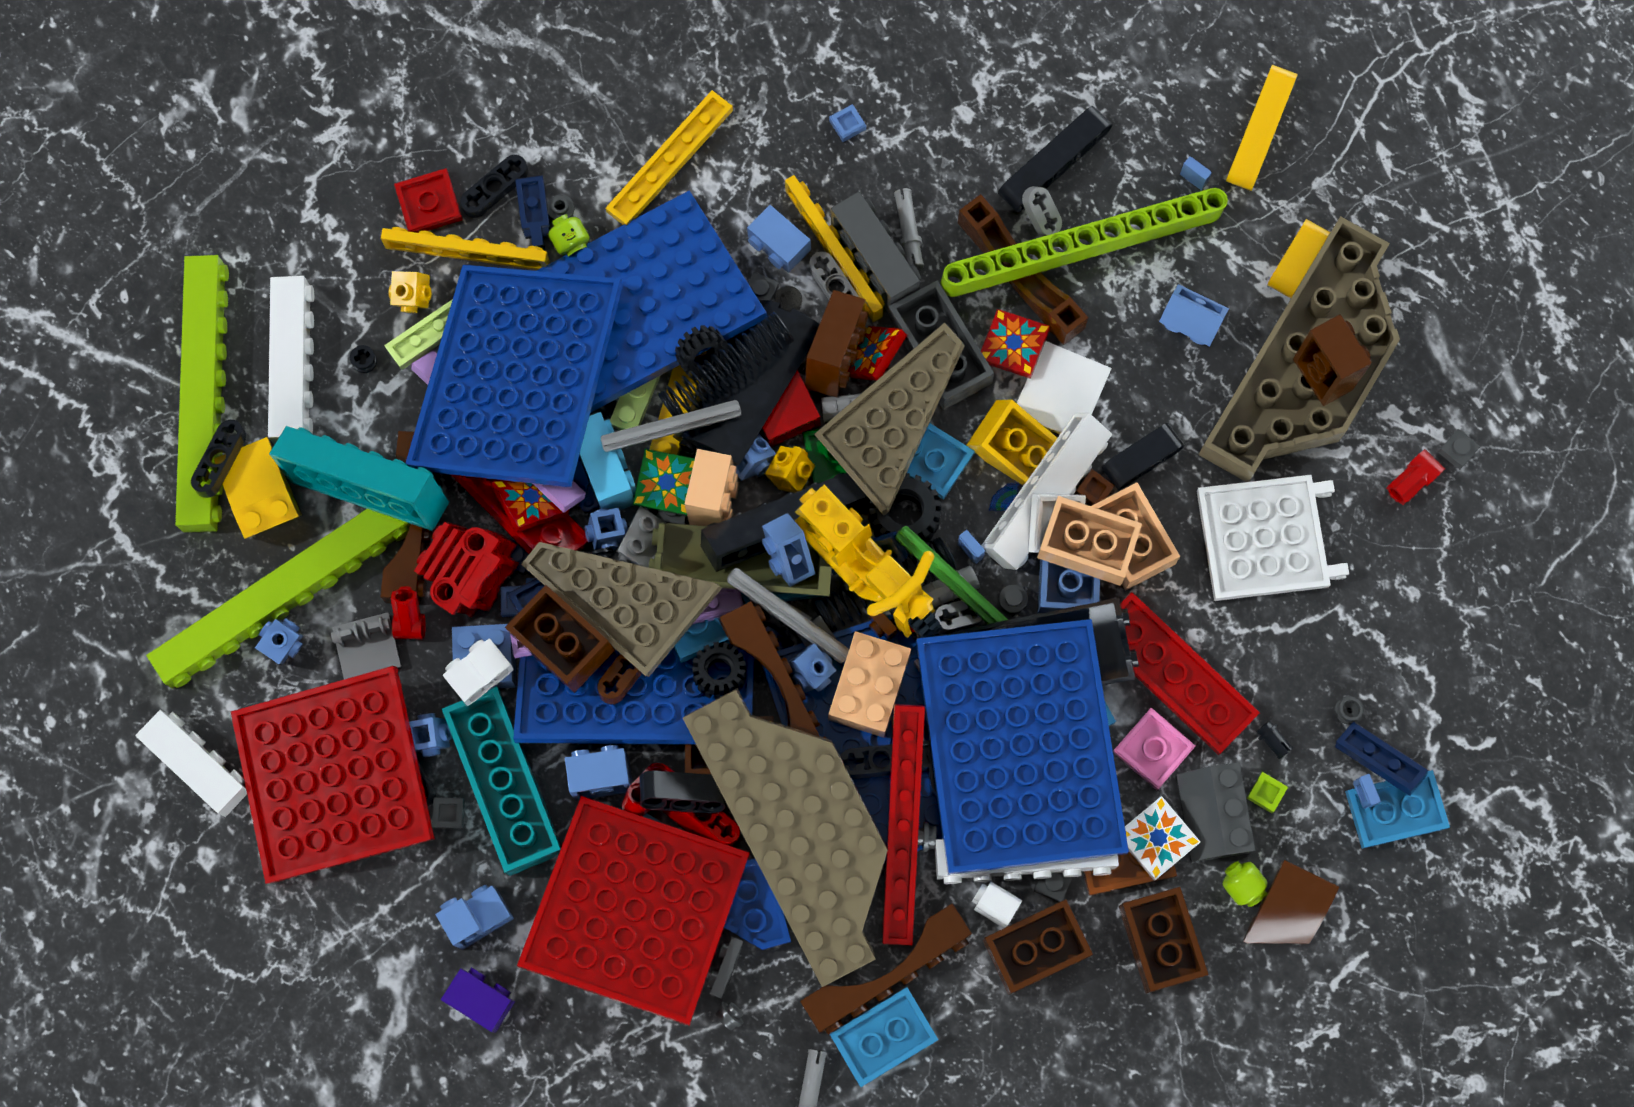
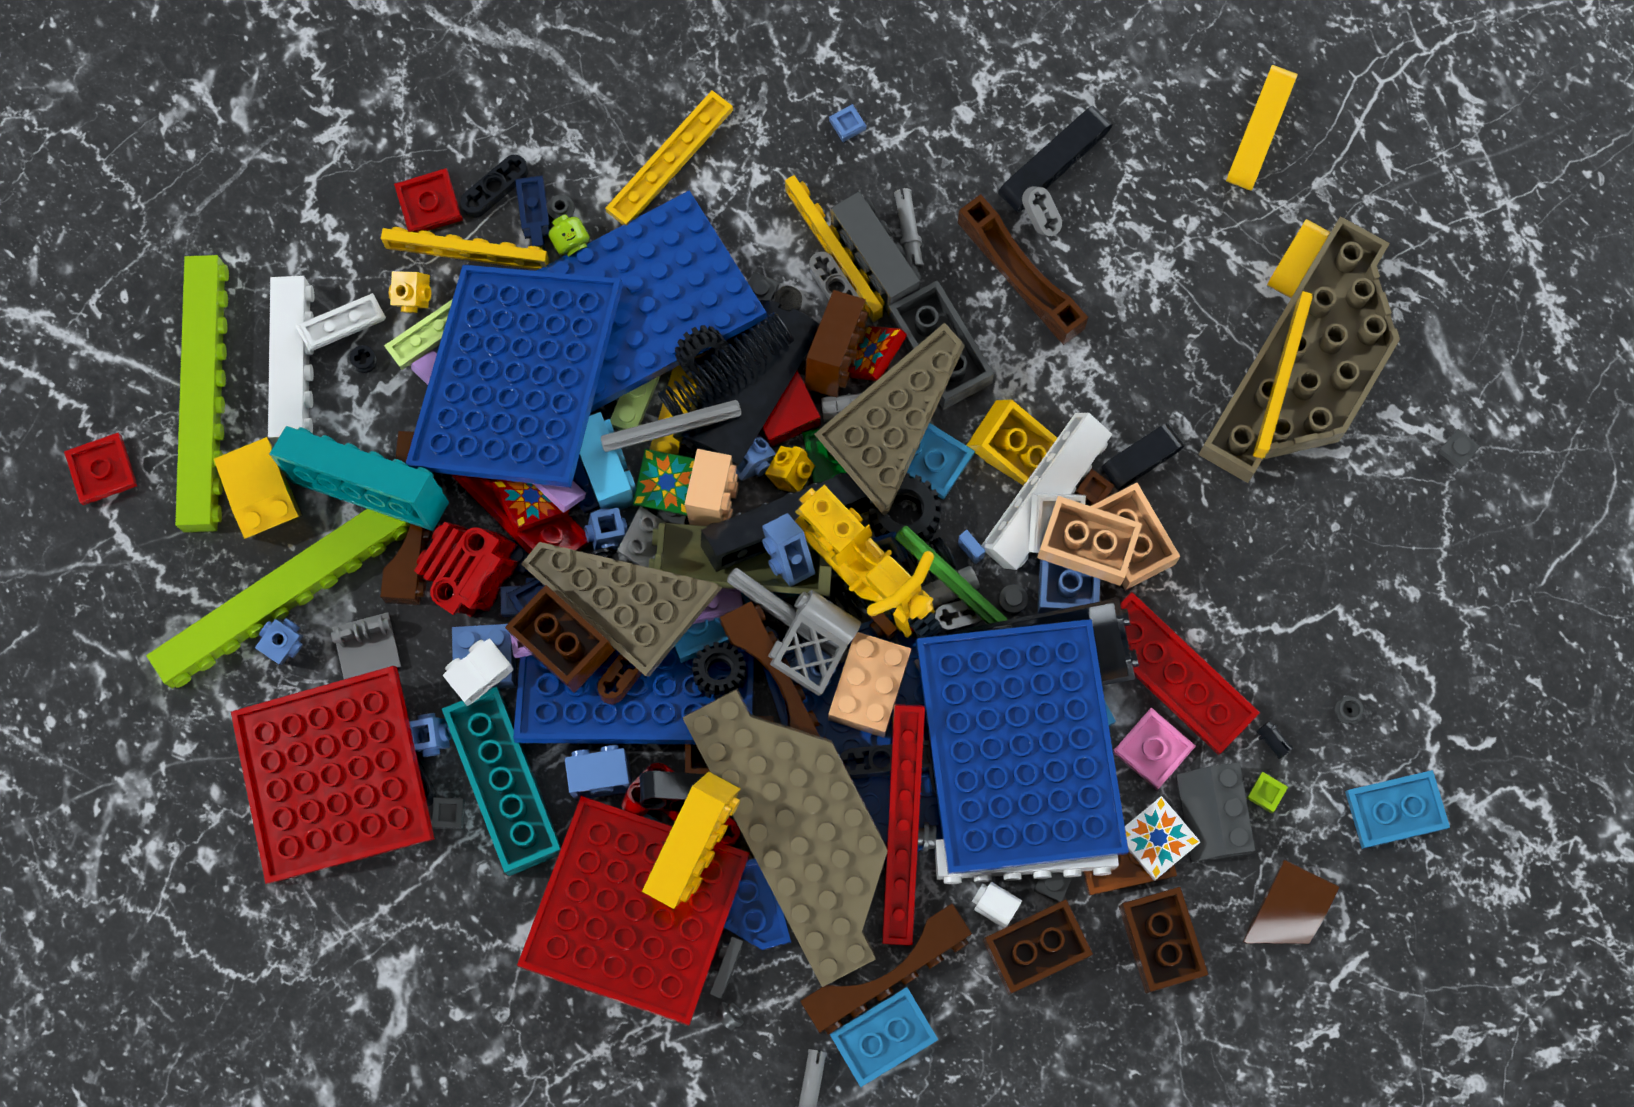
white brick [135,710,247,817] -> none
black beam [191,419,246,498] -> none
red piece [391,586,426,639] -> none
medium blue brick [435,885,514,950] -> none
dark purple brick [441,967,515,1033] -> none
medium blue brick [747,205,811,273] -> none
lime beam [940,188,1228,297] -> none
tile [981,309,1050,379] -> none
clear blue tile [989,482,1019,511] -> none
white piece [1017,341,1112,435] -> none
medium blue brick [1159,284,1229,347] -> none
medium blue tile [1180,157,1211,191] -> none
white plate [1197,475,1349,601] -> none
lime head [1222,861,1268,907] -> none
reddish brown brick [1293,314,1372,406] -> none
dark blue plate [1335,722,1428,796] -> none
medium blue tile [1353,774,1381,809] -> none
red piece [1386,449,1445,505] -> none
none -> red plate [64,432,137,505]
none -> white tile [296,293,386,352]
none -> yellow brick [642,772,741,909]
none -> light grey piece [768,590,861,696]
none -> yellow tile [1253,291,1313,459]

